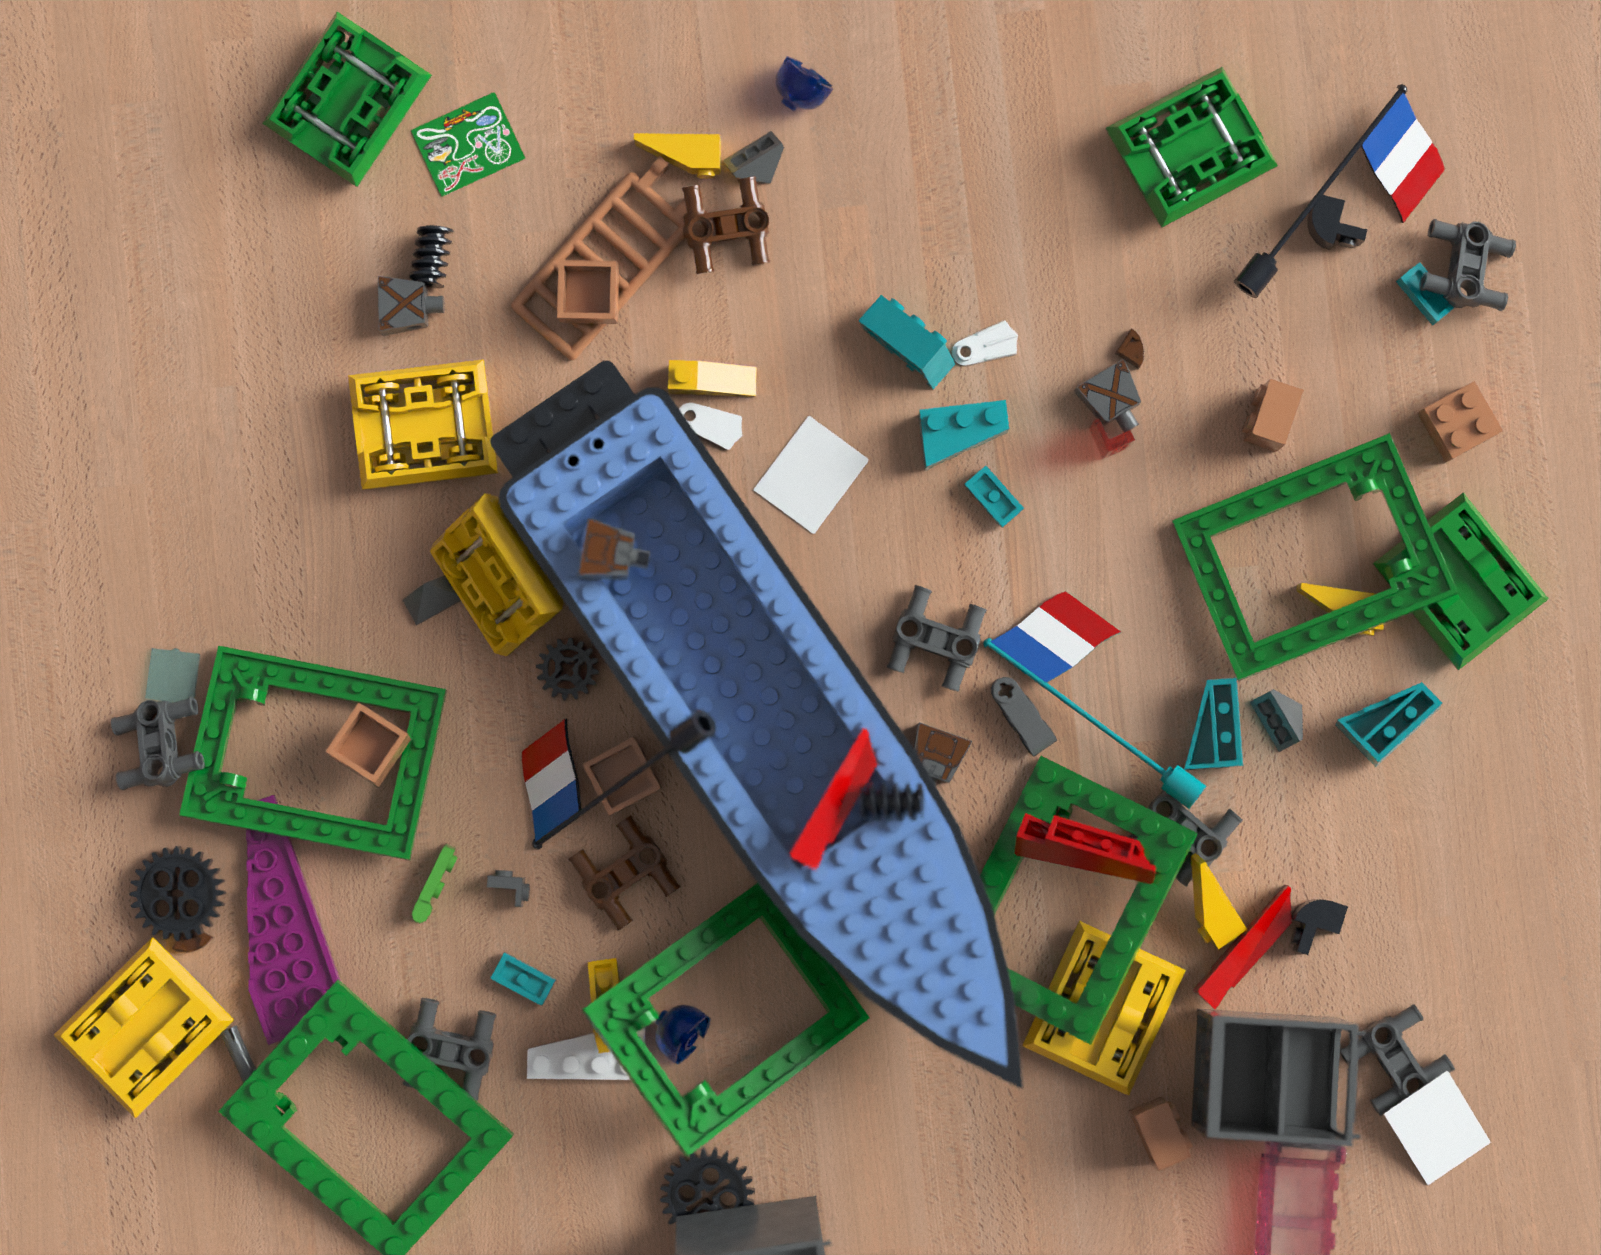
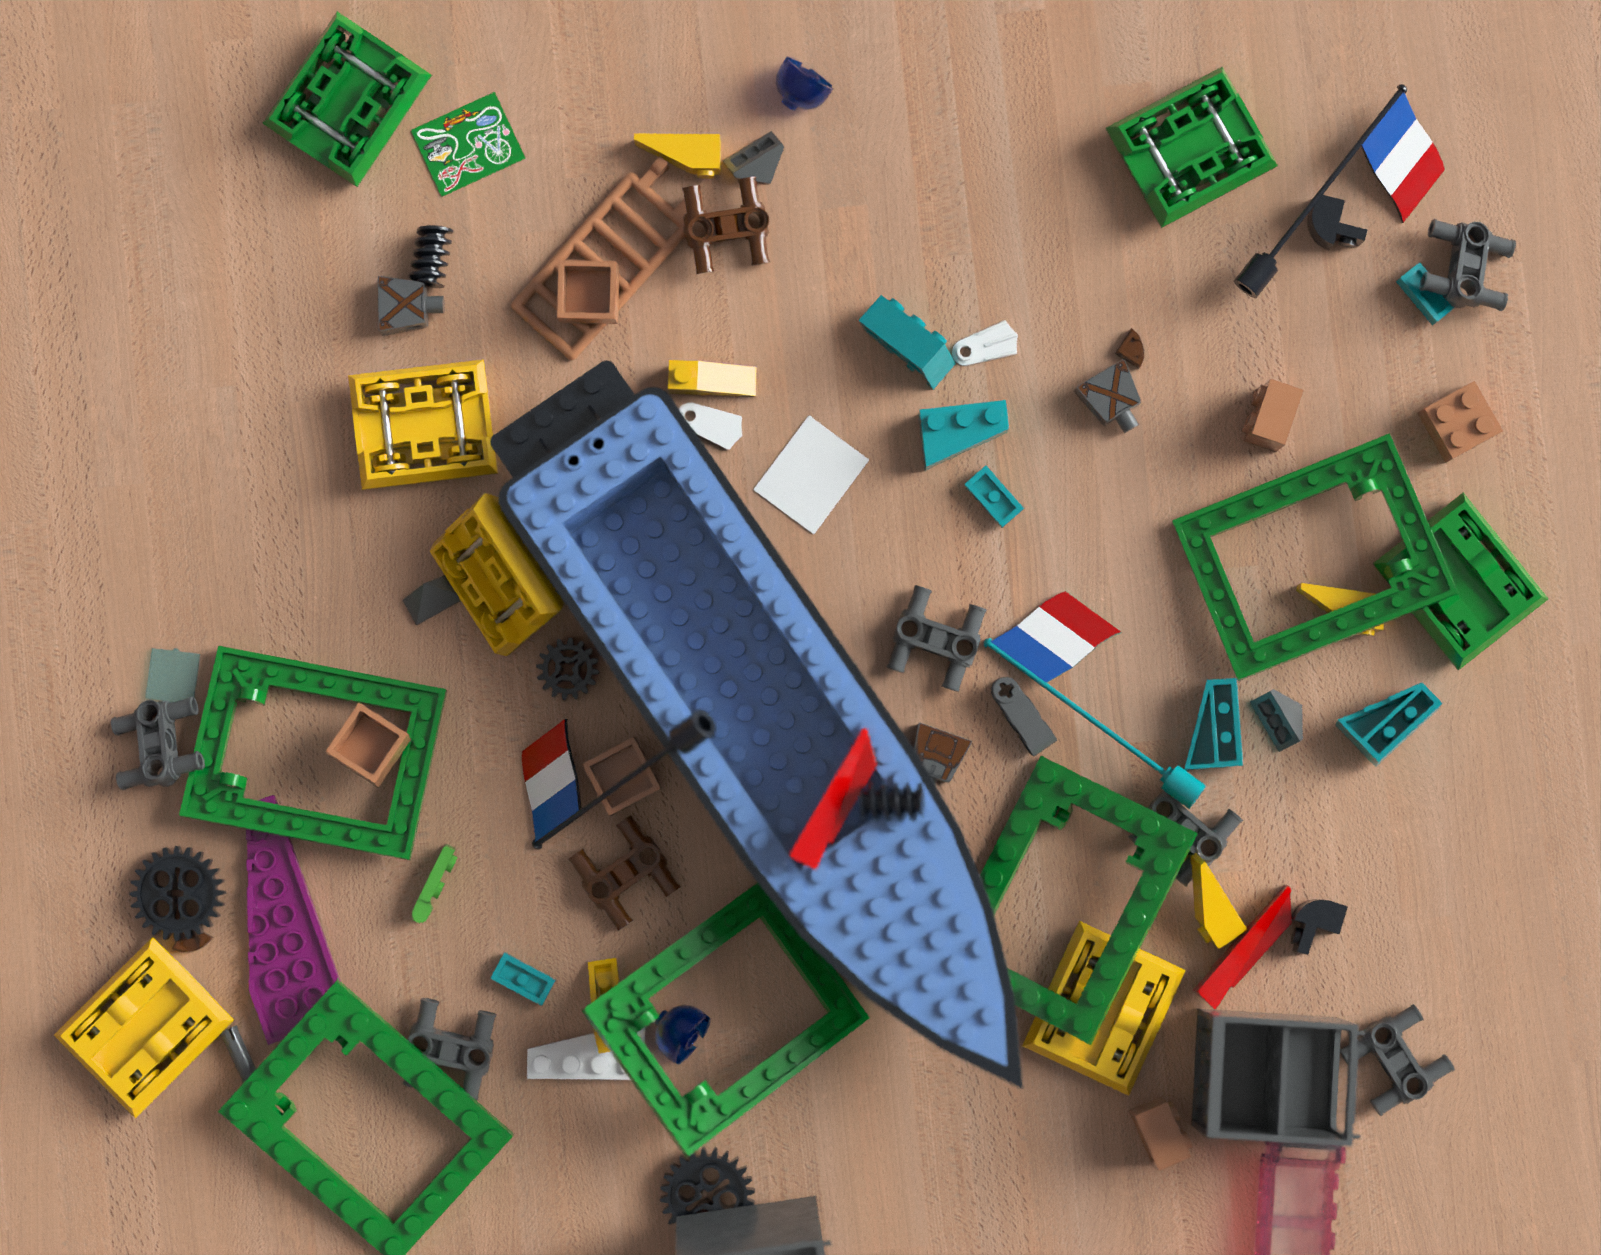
dark grey bracket [487,870,530,907] -> none
torso [578,518,650,580] -> none
red wedge [1014,813,1156,884] -> none
clear red panel [1089,419,1135,459] -> none
white sticker [1384,1071,1490,1185] -> none

